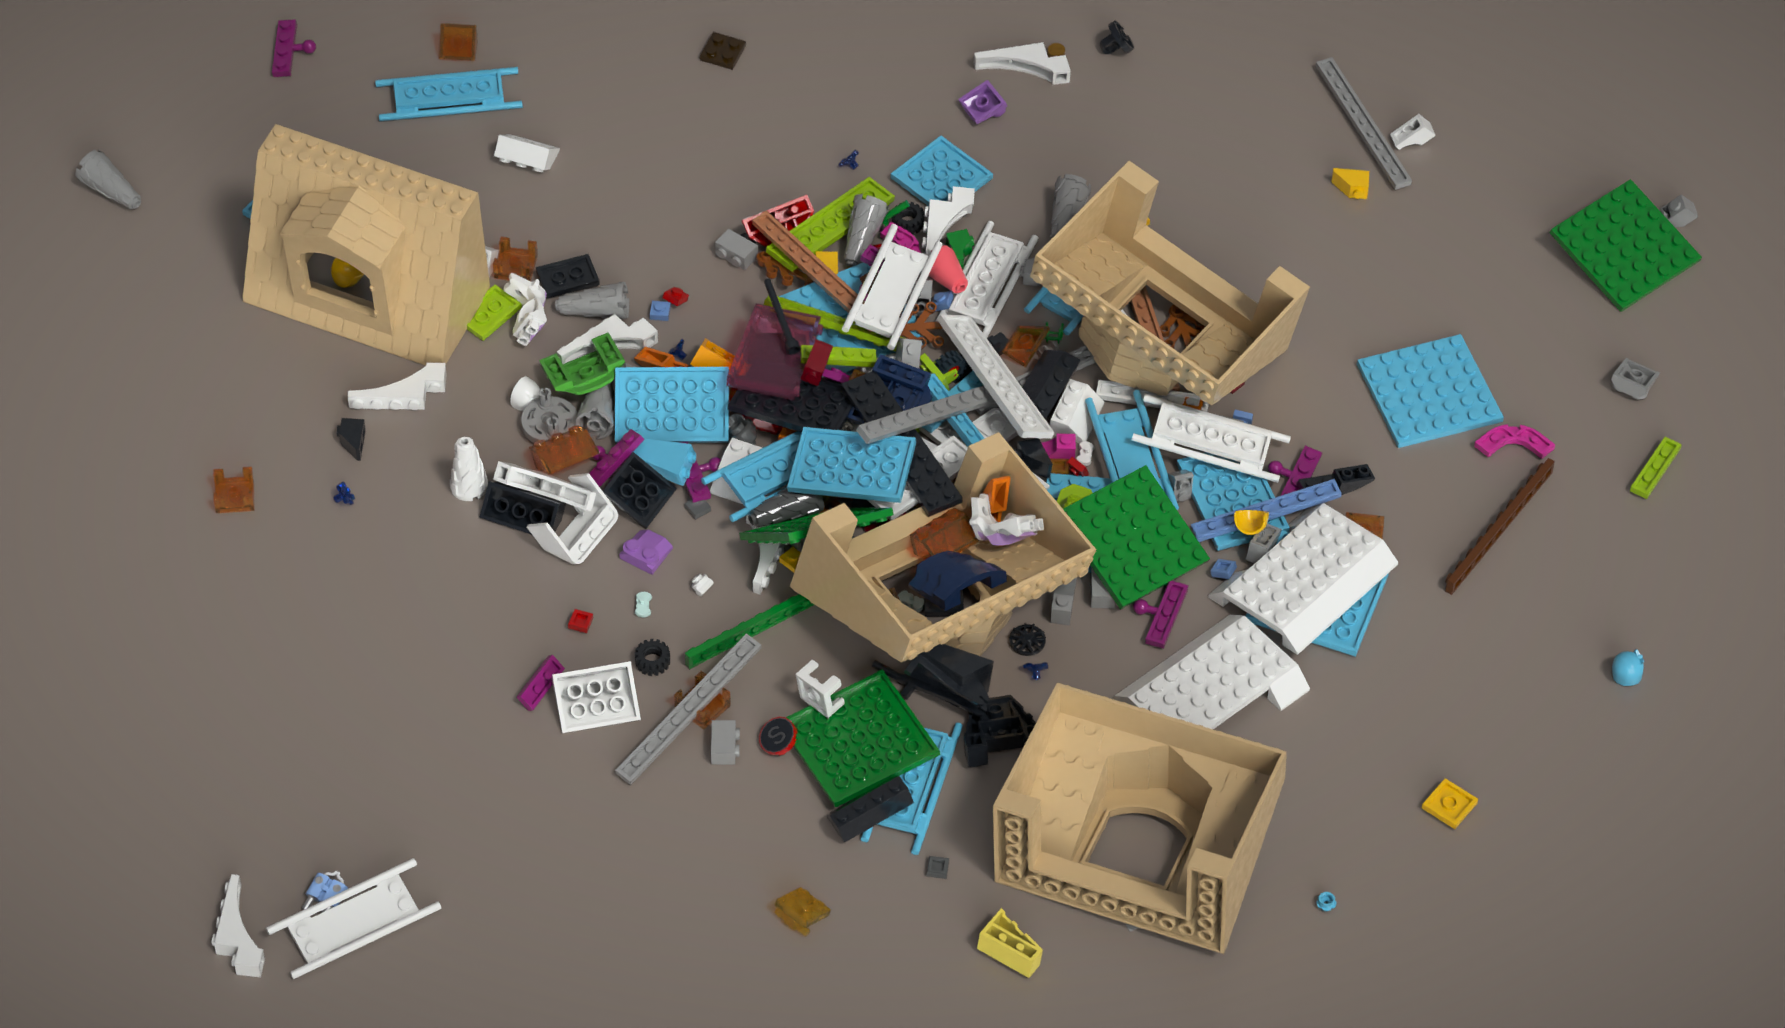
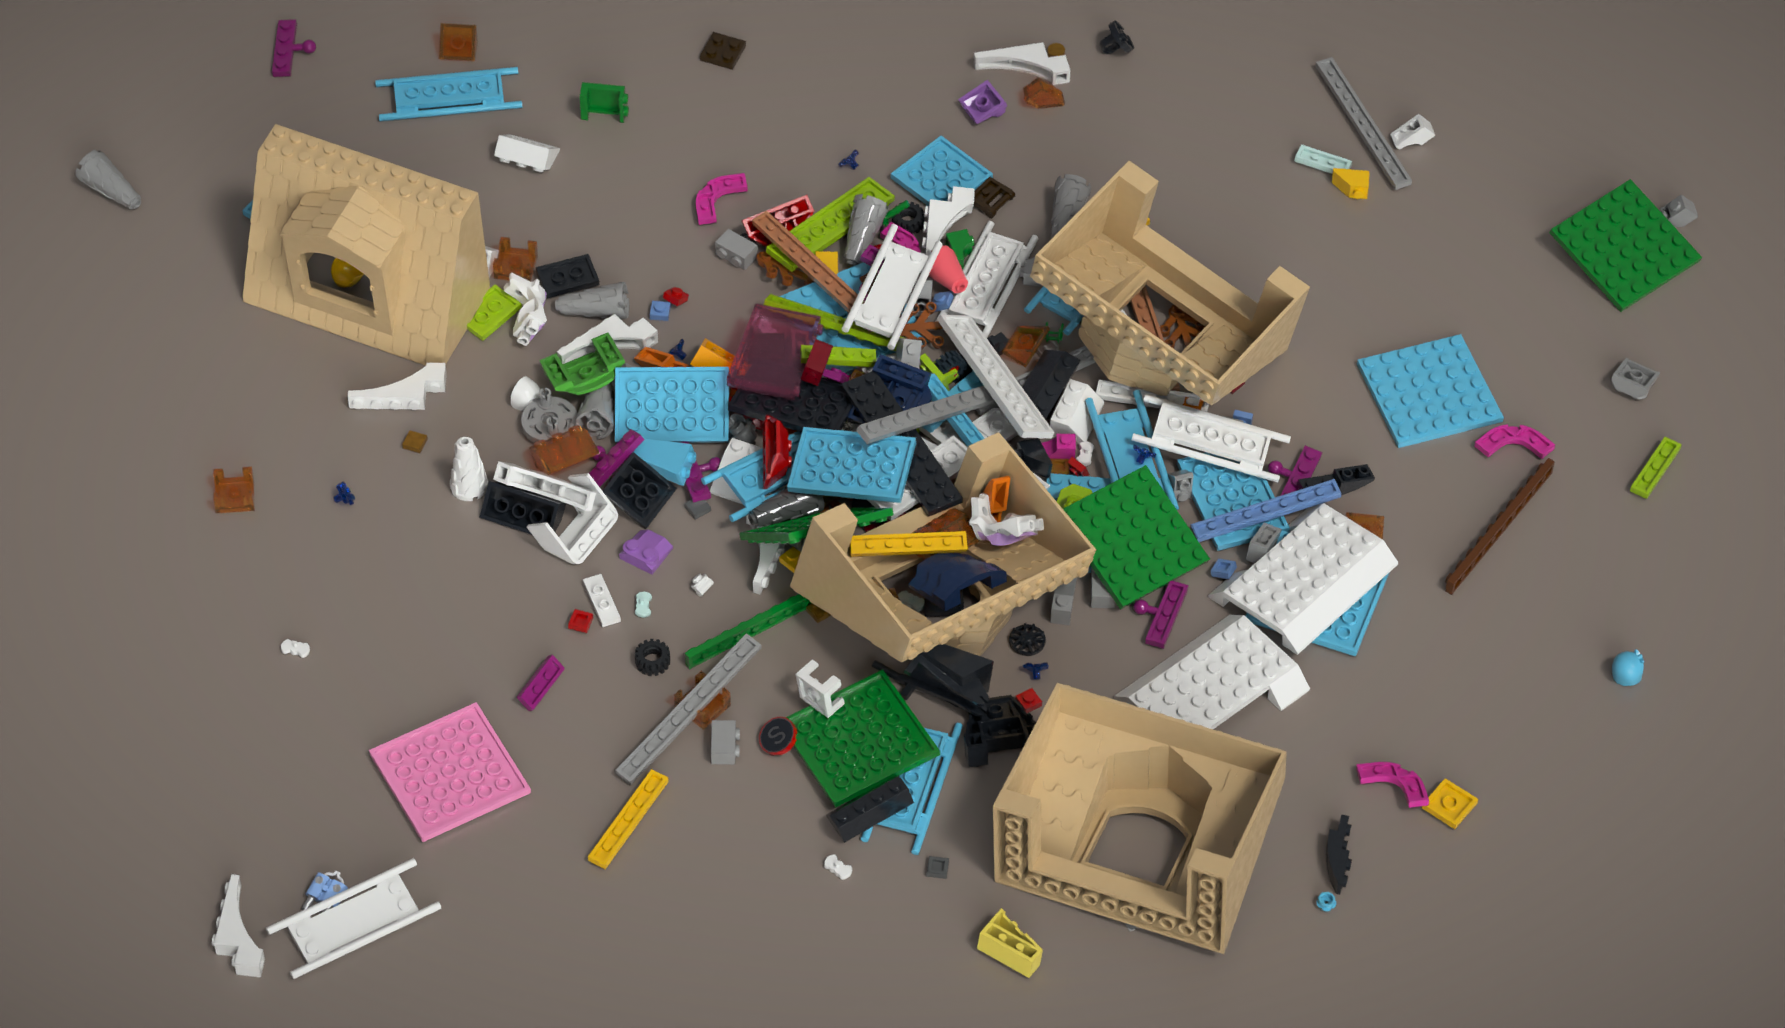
black slope [337,418,366,461] -> none
white slope [552,661,641,733] -> none
black piece [764,279,801,355] -> none
clear yellow plate [774,887,831,937] -> none
yellow helmet [1234,510,1269,535] -> none
none -> white piece [281,639,310,658]
none -> bright pink plate [369,702,531,842]
none -> pearl gold tile [402,430,428,453]
none -> green panel [580,82,629,123]
none -> white plate [583,574,621,627]
none -> yellow plate [588,769,669,869]
none -> dark pink plate [696,173,747,225]
none -> red wedge [763,415,792,489]
none -> pearl gold tile [806,603,831,623]
none -> white piece [824,855,852,880]
none -> yellow plate [850,531,968,557]
none -> dark brown plate [973,177,1015,218]
none -> red plate [1015,688,1042,713]
none -> clear orange slope [1023,77,1065,109]
none -> clear blue plant [1133,445,1157,464]
none -> light aqua plate [1295,144,1352,174]
none -> black slope [1326,814,1352,895]
none -> dark pink plate [1356,762,1429,808]

